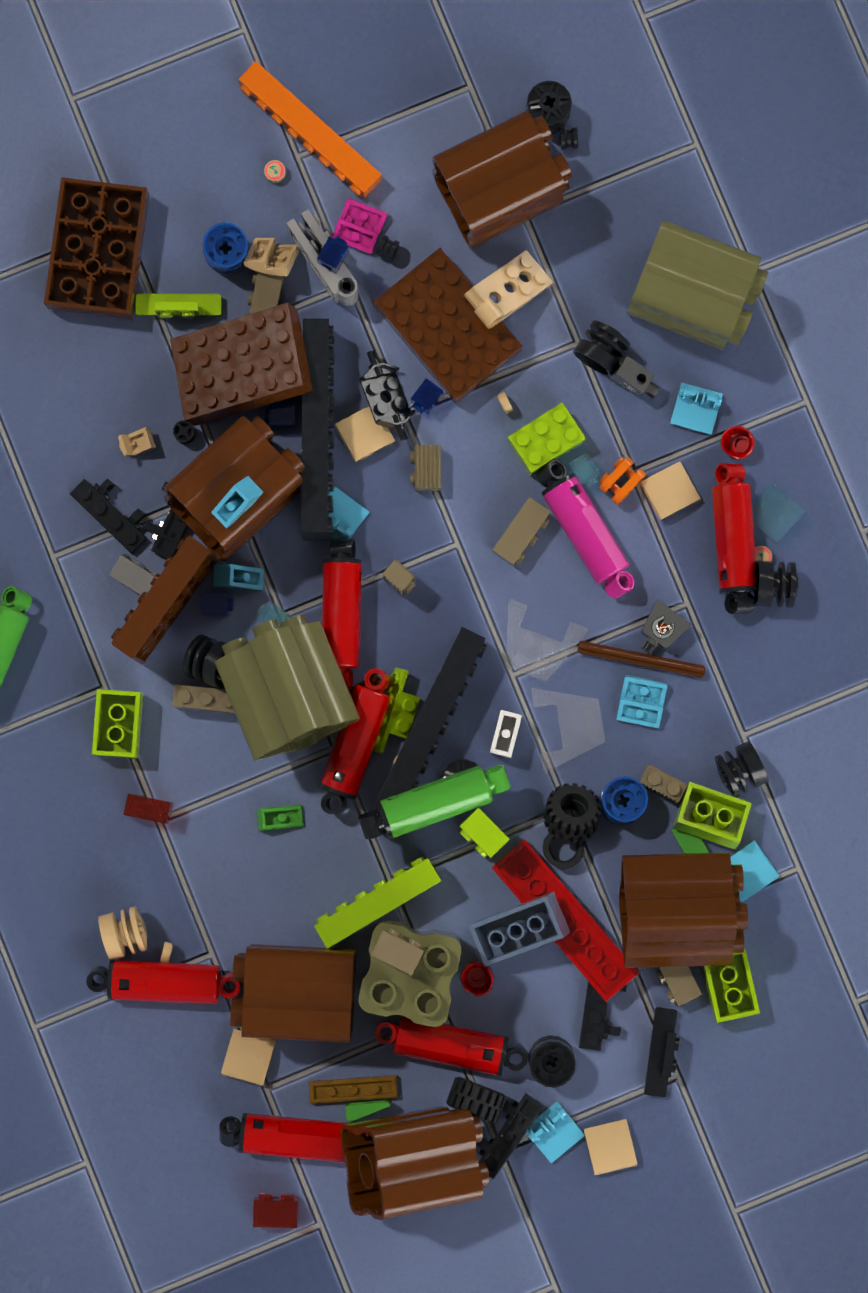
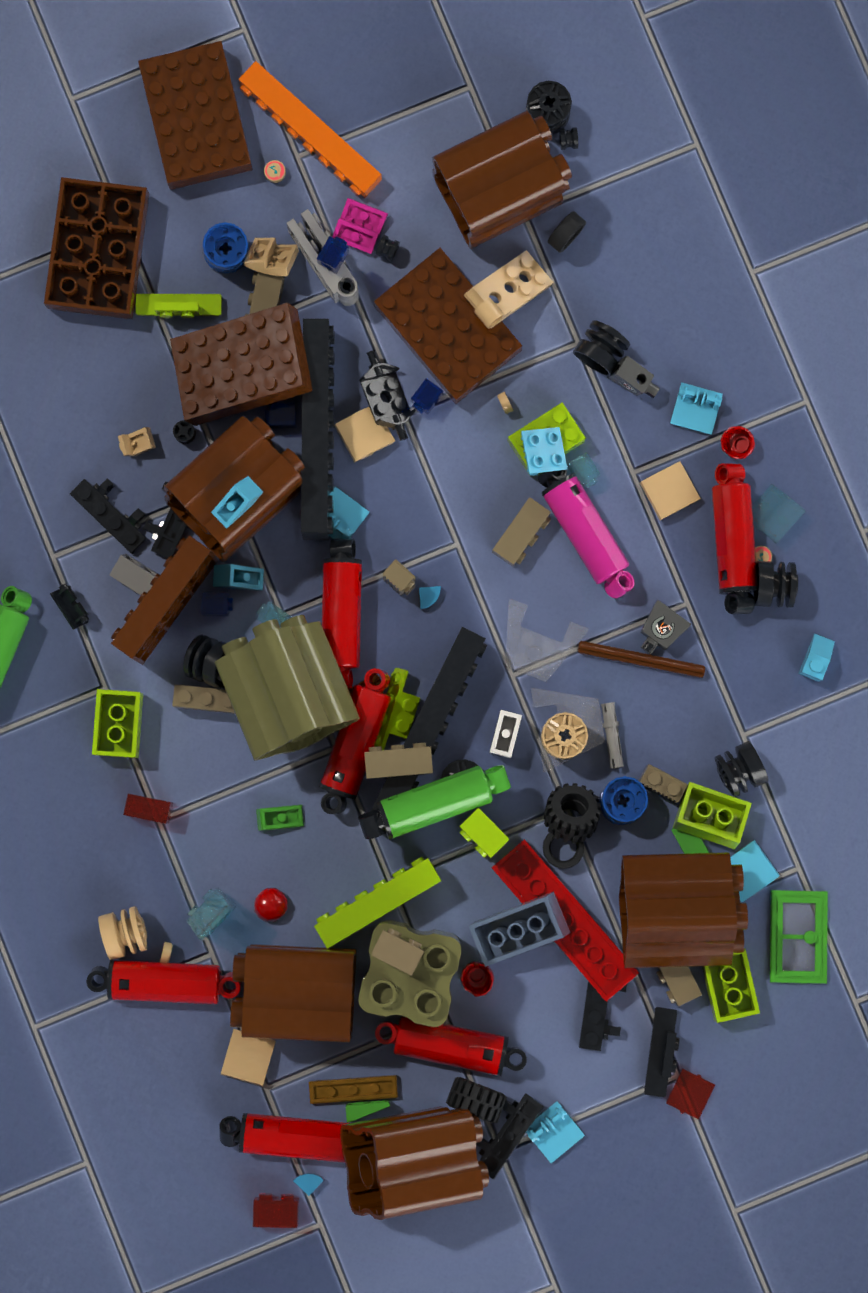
dark tan brick [410,445,441,491] -> none
black wheel [529,1035,576,1088] -> none
tan slope [584,1119,637,1176] -> none
orange brick [598,457,647,505] -> none
medium azure slope [616,675,668,728] -> none
olive brick [627,220,769,351] -> none
none -> black hinge [50,583,90,630]
none -> reddish brown brick [138,41,253,190]
none -> clear light blue slope [187,888,237,941]
none -> red hair [254,888,288,922]
none -> dark azure tile [293,1173,324,1196]
none -> dark tan brick [364,743,433,779]
none -> dark azure tile [419,586,441,610]
none -> medium azure hinge [521,427,567,476]
none -> tan wheel [541,712,588,760]
none -> black tyre [548,211,586,253]
none -> light grey pin [601,702,624,768]
none -> clear red piece [666,1068,715,1119]
none -> bright green door [770,890,828,984]
none -> medium azure slope [798,634,835,682]

